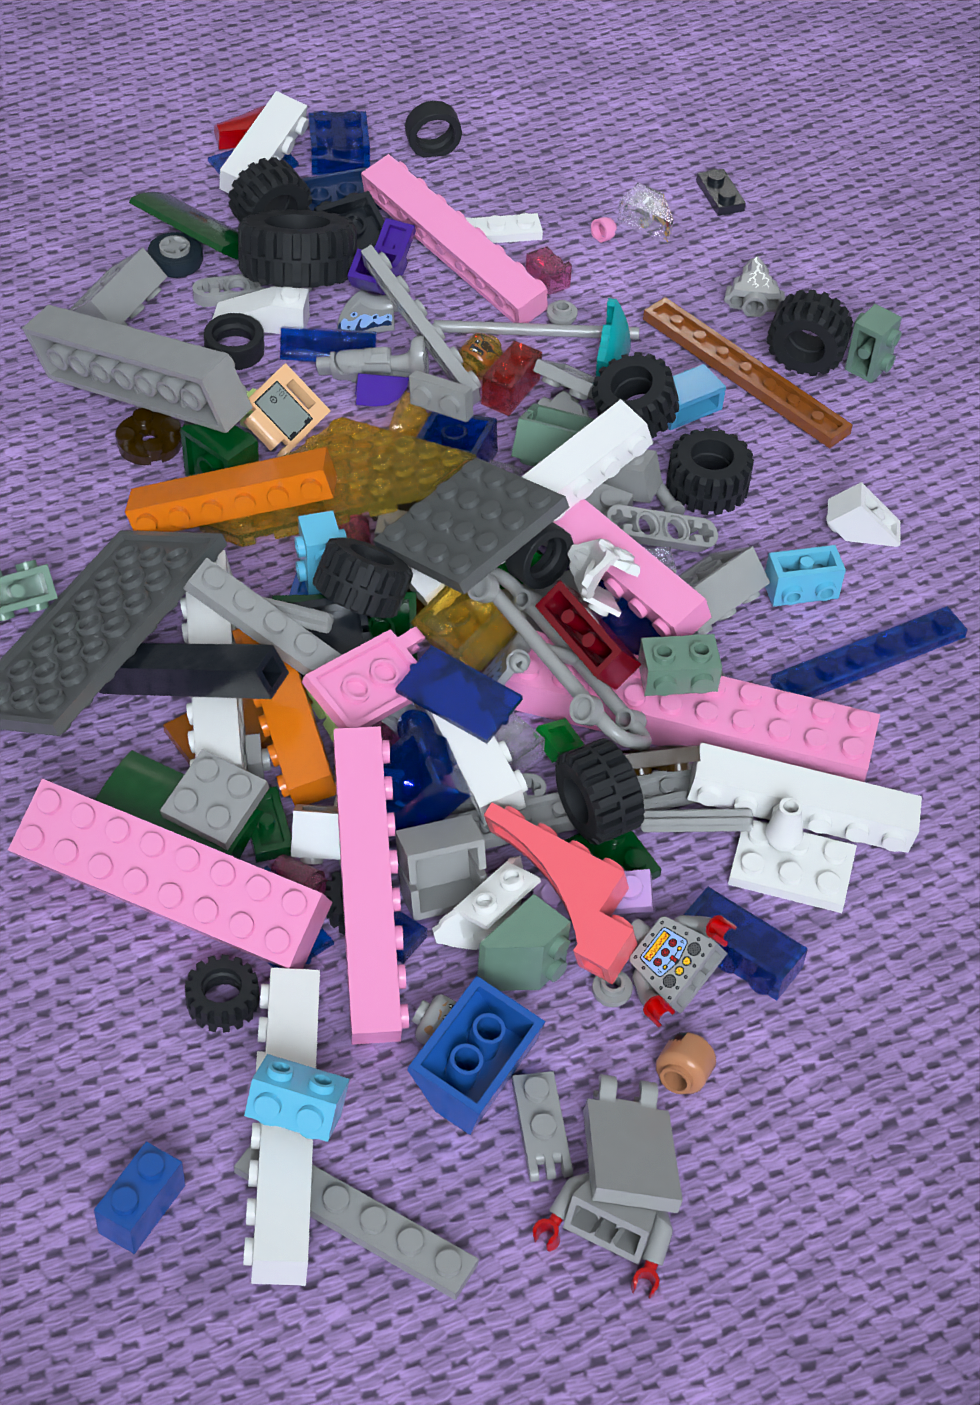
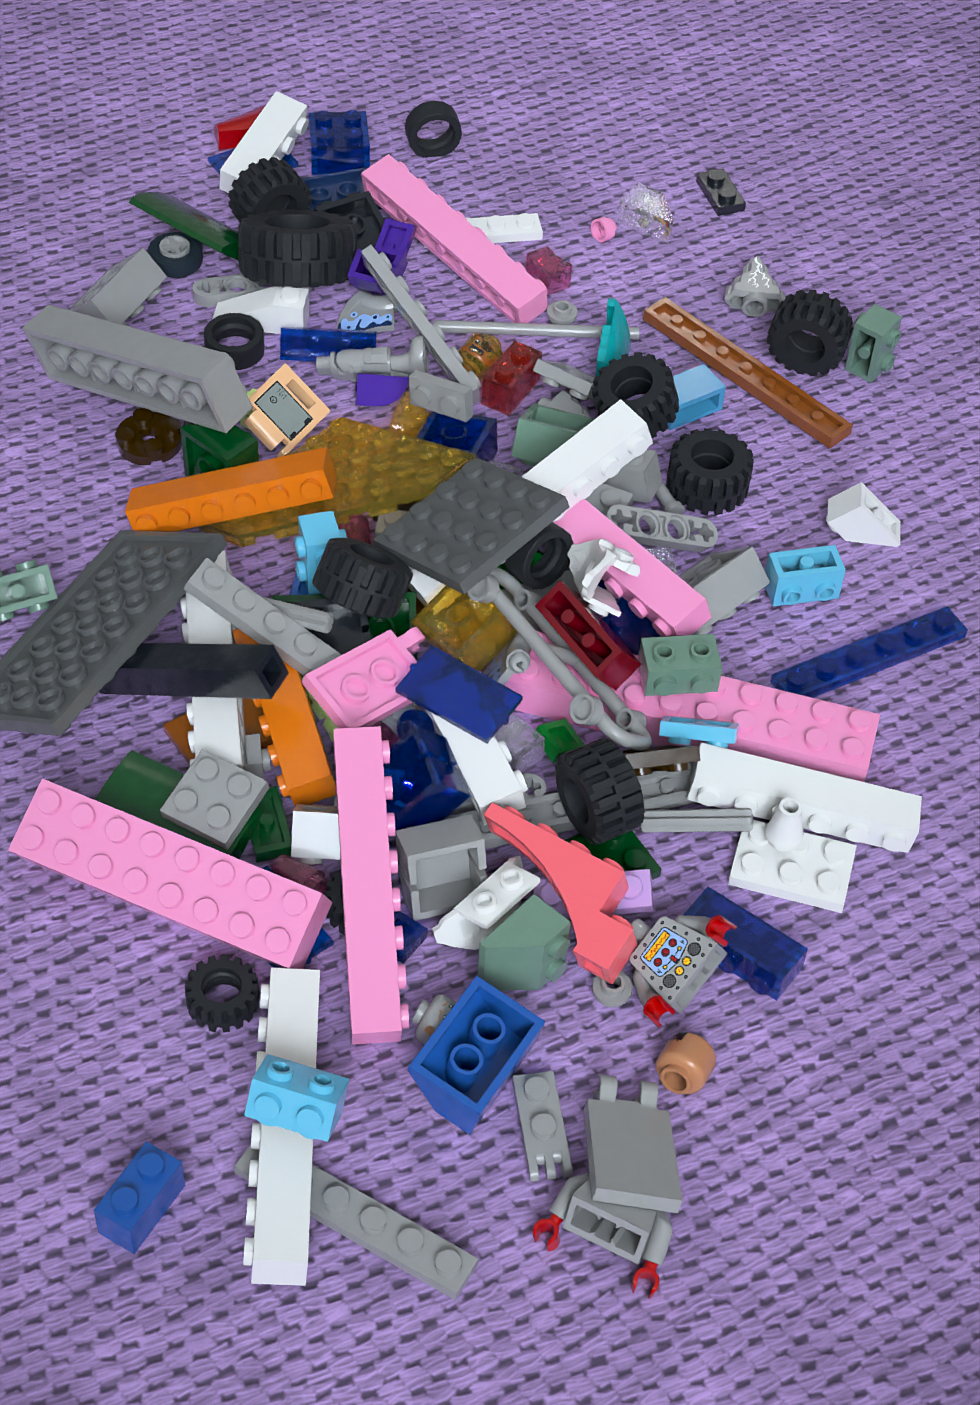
none -> medium azure plate [659,716,739,748]

